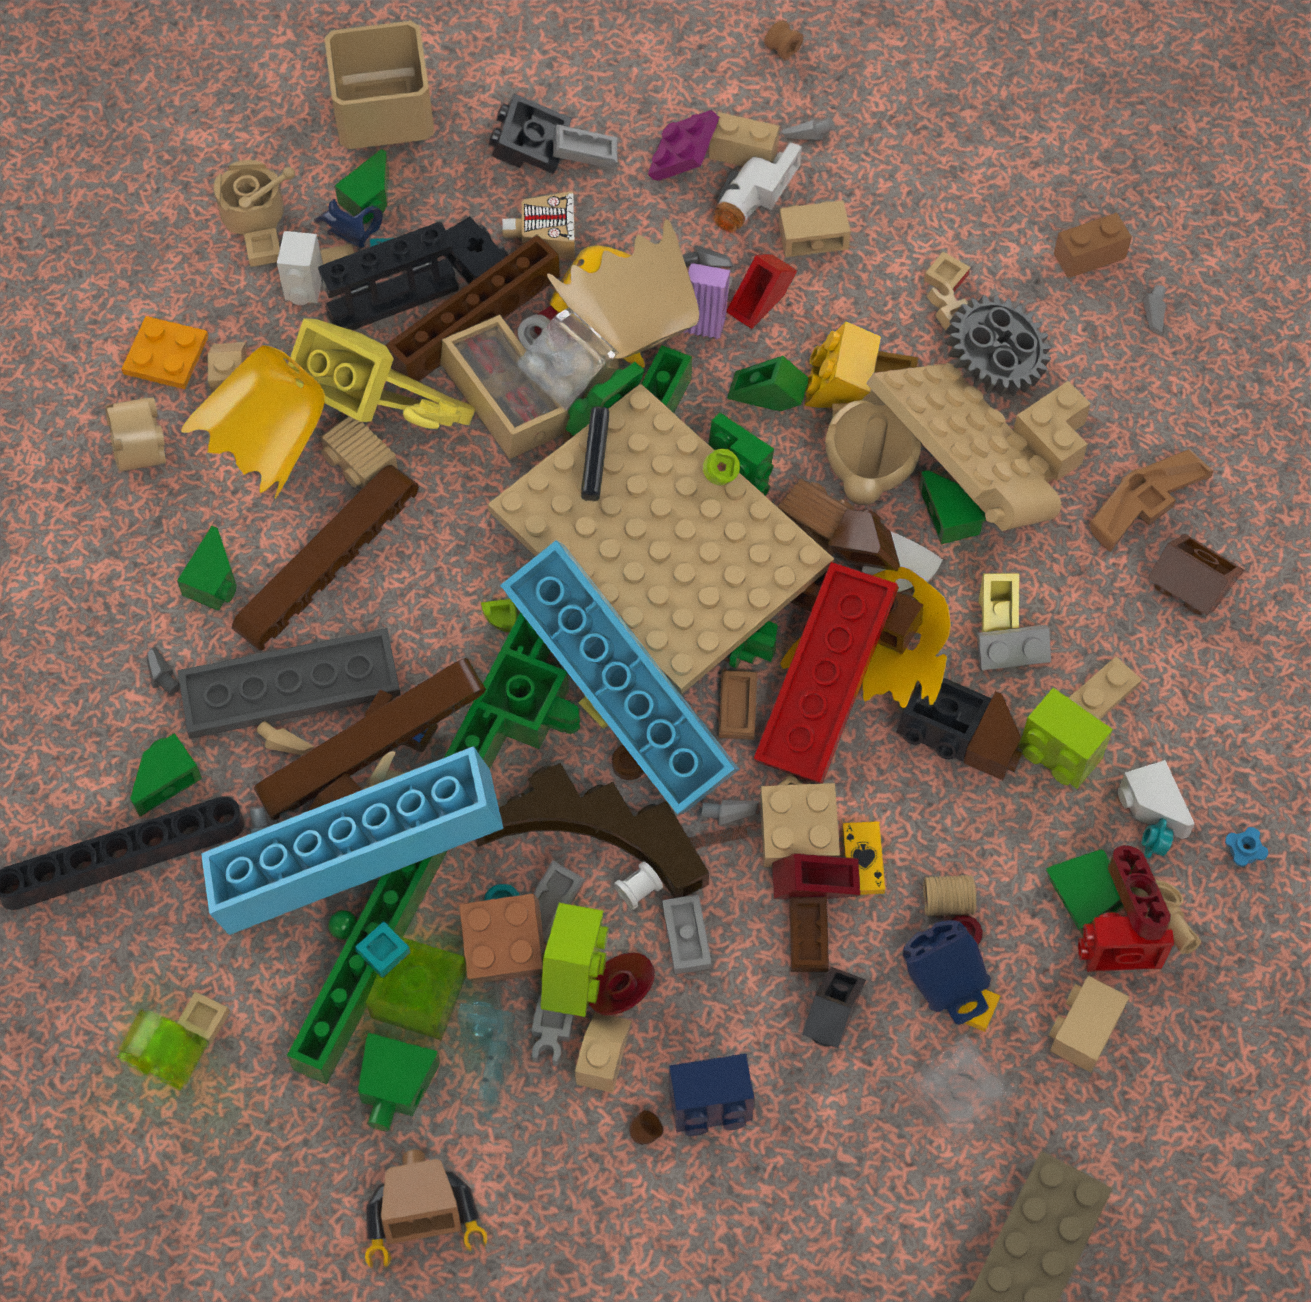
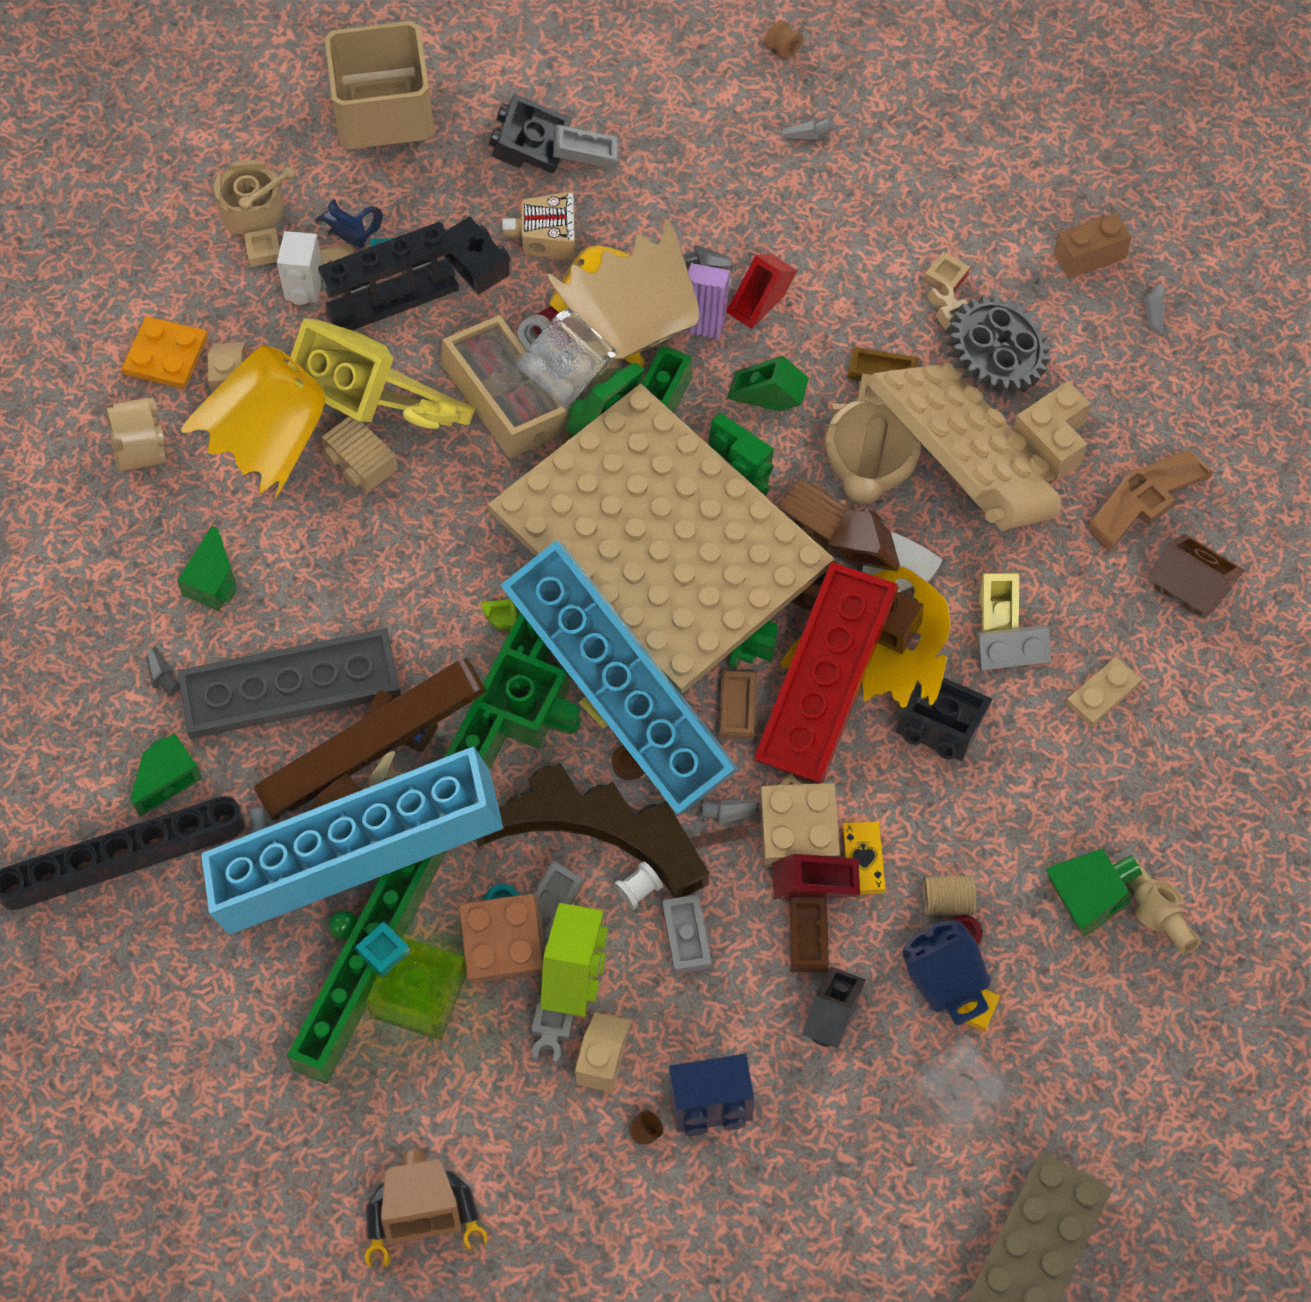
clear neon green brick [116,1008,209,1091] -> none
tan plate [176,992,230,1044] -> none
reddish brown beam [232,465,419,650] -> none
tan bar [257,721,314,756] -> none
green slope [335,149,389,225] -> none
green torso [358,1033,440,1131] -> none
reddish brown brick [385,235,560,382] -> none
clear light blue plate [457,1001,518,1122] -> none
black axle [581,406,610,502] -> none
dark red dish [589,952,655,1015] -> none
magenta plate [648,109,720,181] -> none
lime tile [703,449,740,485] -> none
tan brick [709,112,780,166] -> none
white plate [714,142,802,232] -> none
tan brick [779,200,851,257] -> none
yellow slope [804,321,881,408] -> none
green slope [919,470,986,544] -> none
reddish brown slope [964,691,1023,780] -> none
lime brick [1019,687,1113,789] -> none
tan brick [1049,975,1129,1073] -> none
red plate [1078,912,1174,972] -> none
dark red beam [1108,845,1171,940] -> none
white slope [1118,760,1195,839] -> none
teal plate [1141,818,1174,858] -> none
dark azure plate [1225,827,1268,867] -> none

